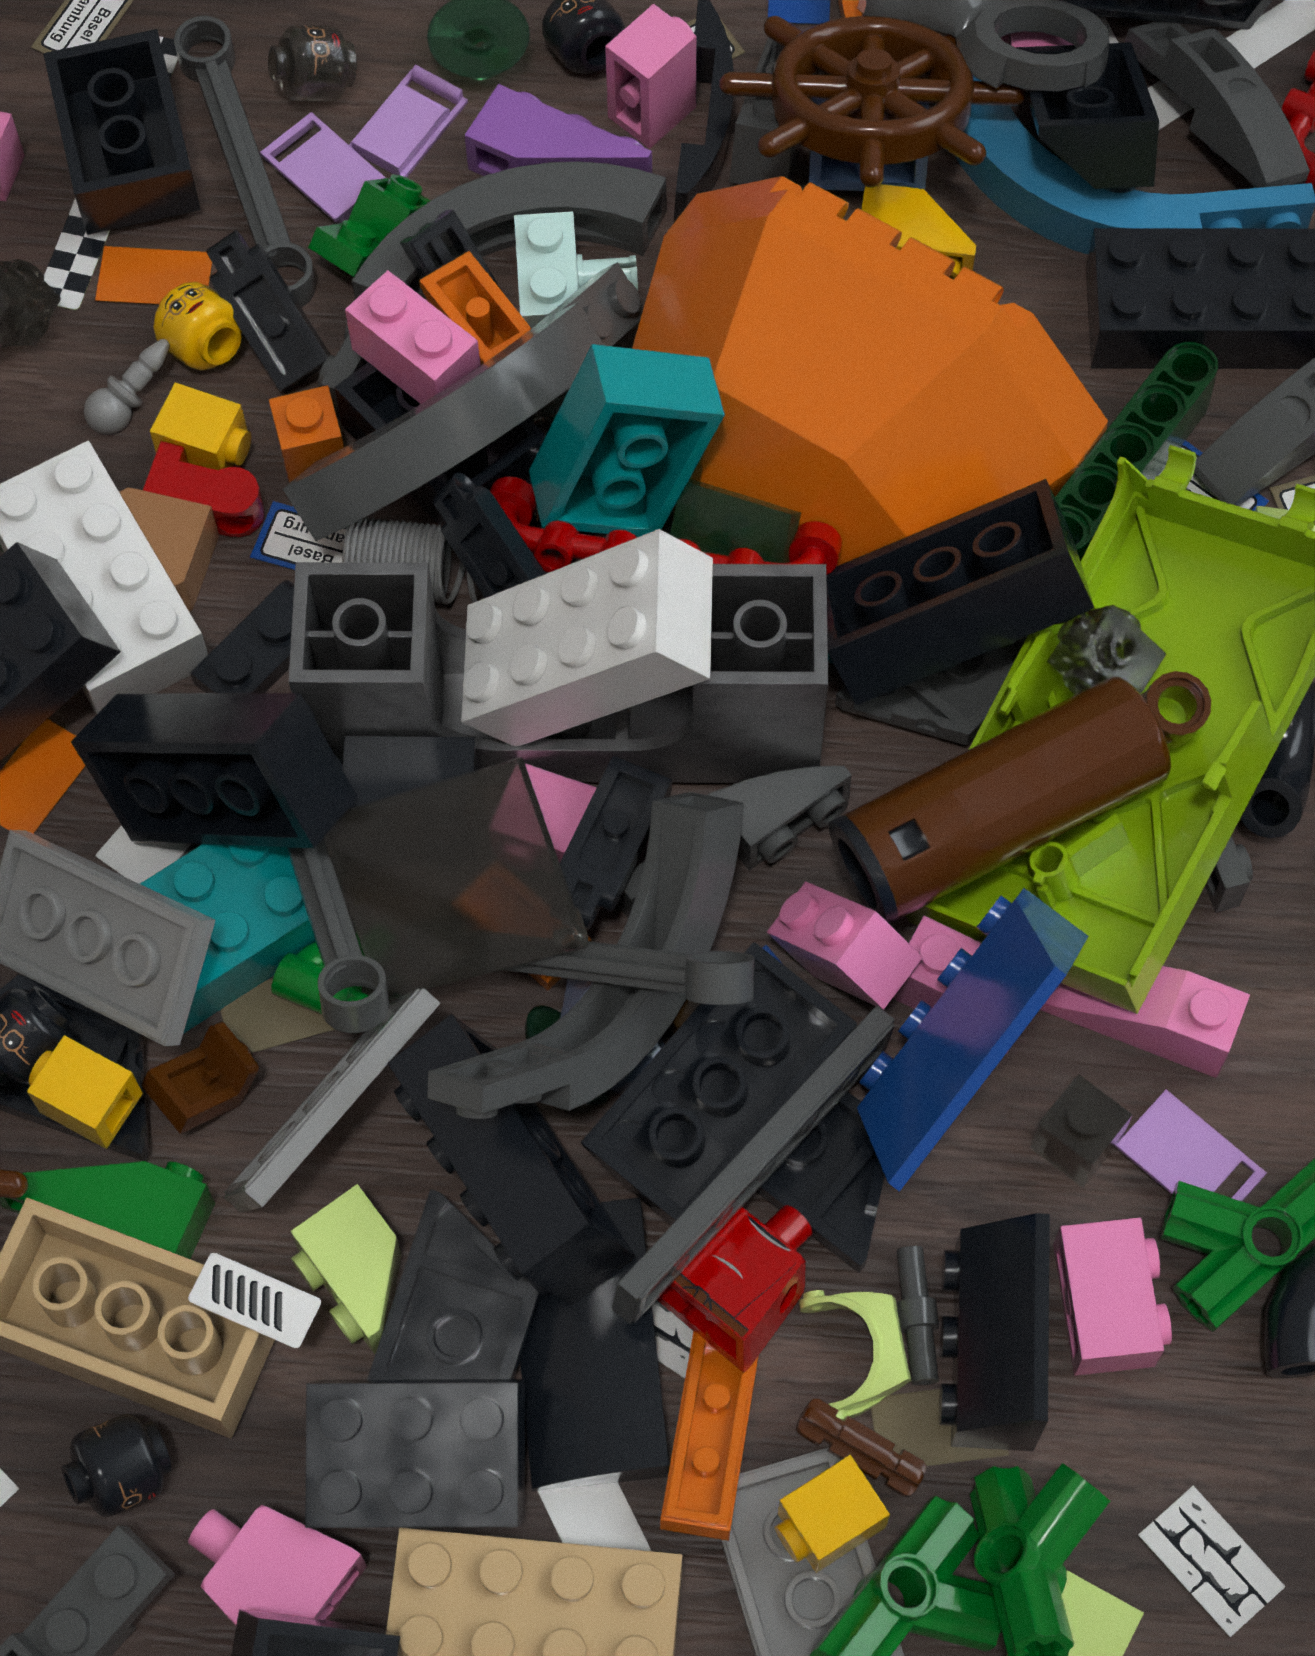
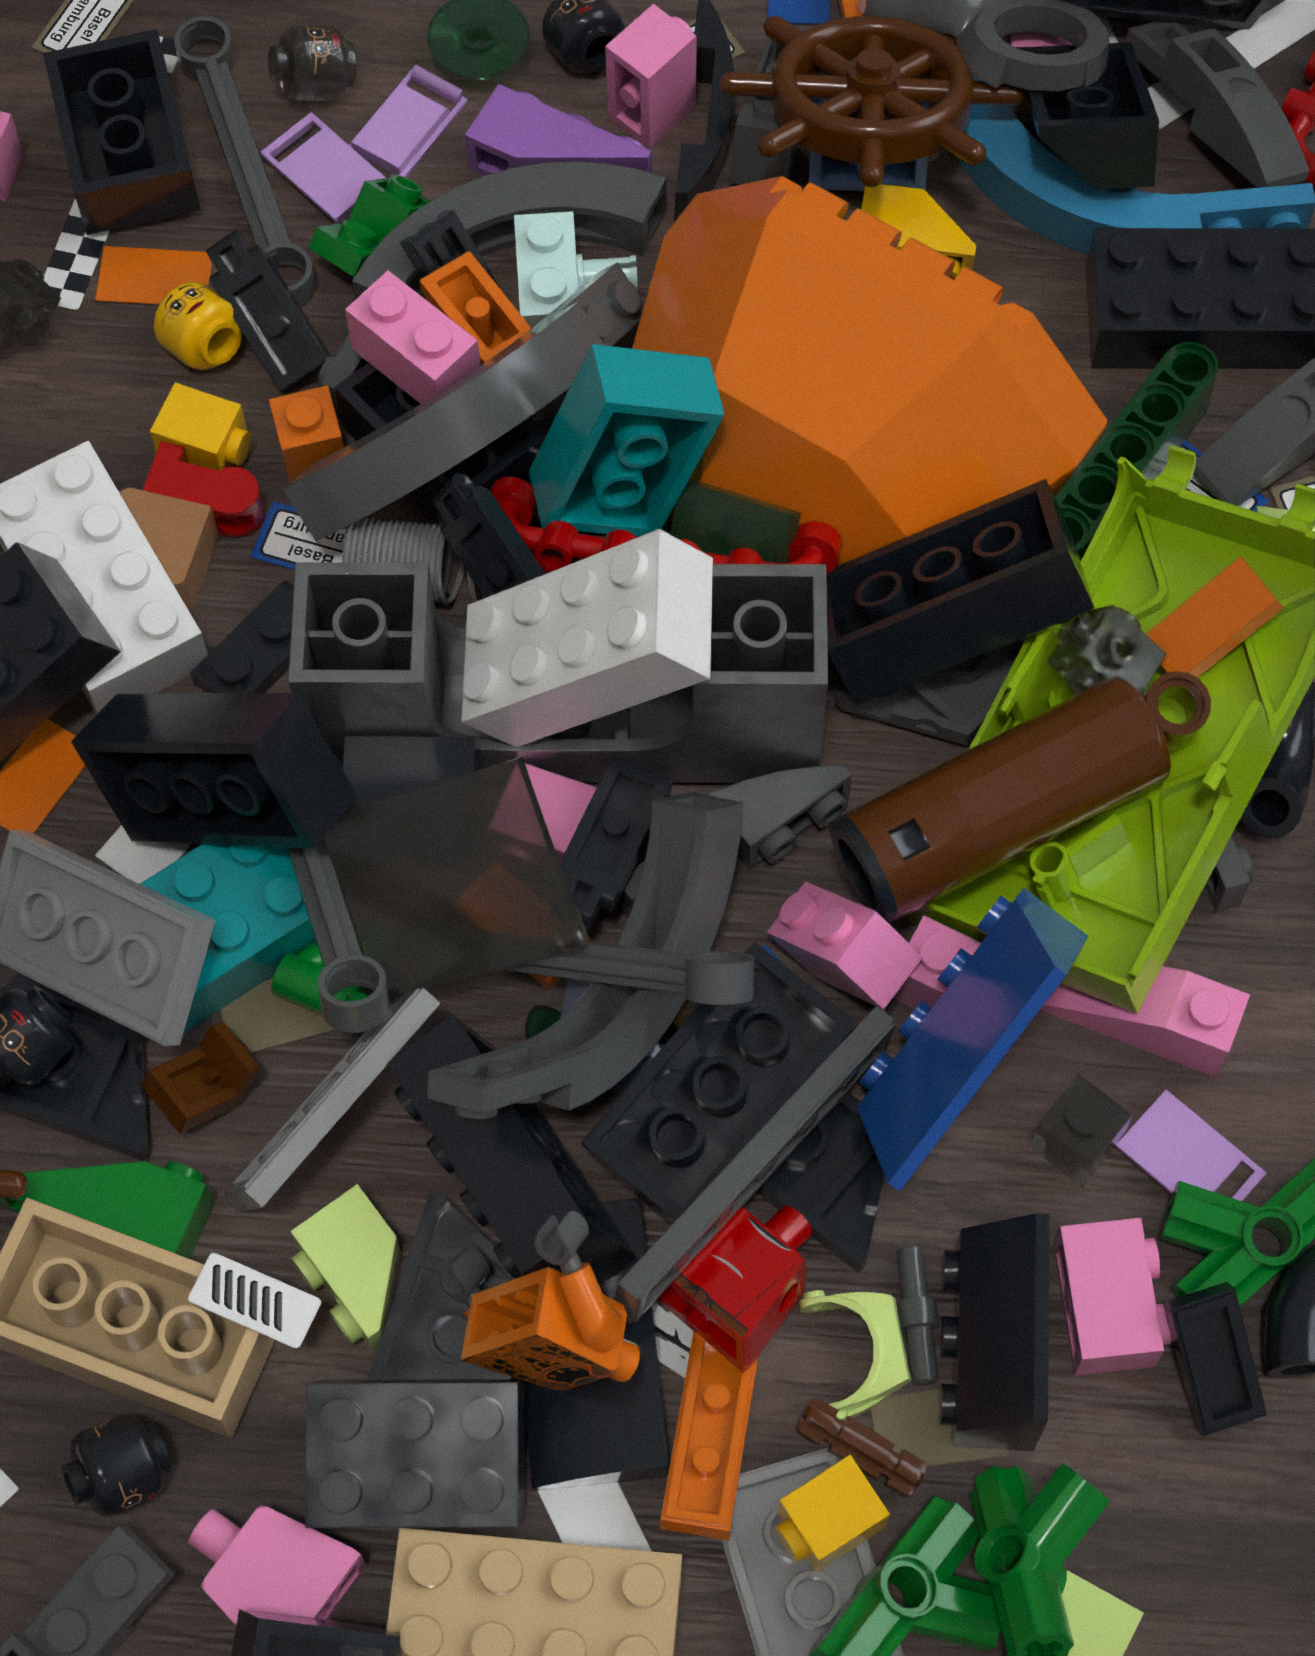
yellow brick [27,1035,143,1149] -> none
light grey bar [84,339,170,435] -> none
white sticker [1138,1486,1285,1637] -> none
none -> orange torso [439,1211,640,1390]
none -> orange tile [1141,556,1284,678]
none -> black tile [1163,1282,1267,1436]

